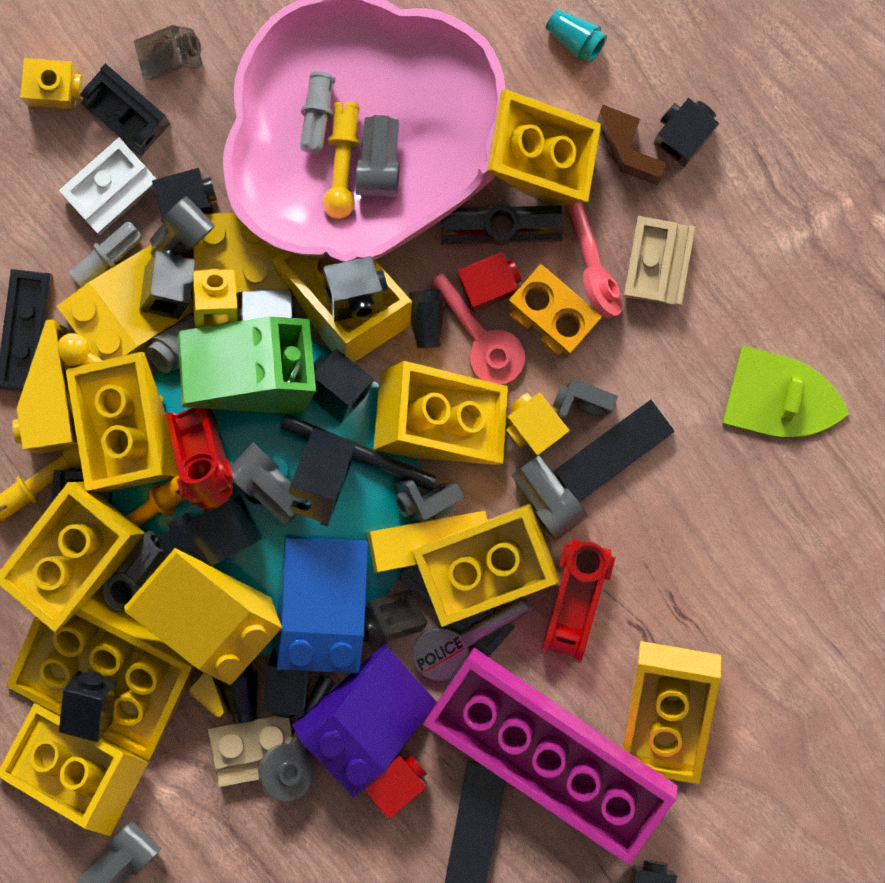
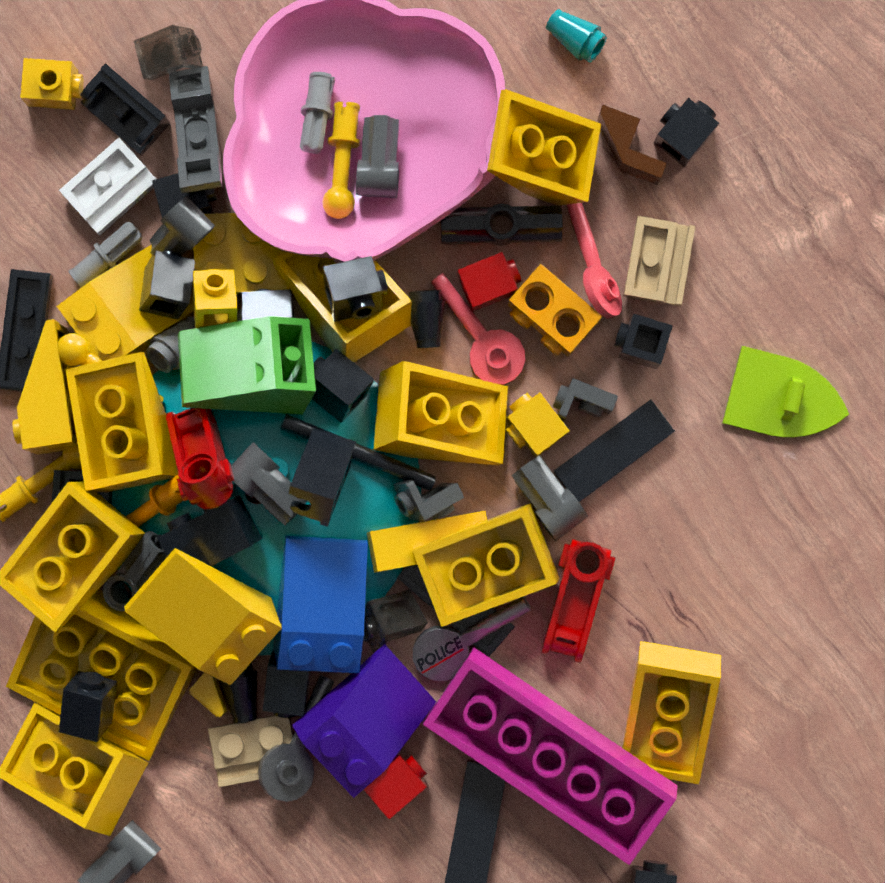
none -> dark grey slope [169,66,222,193]
none -> black brick [614,314,673,369]

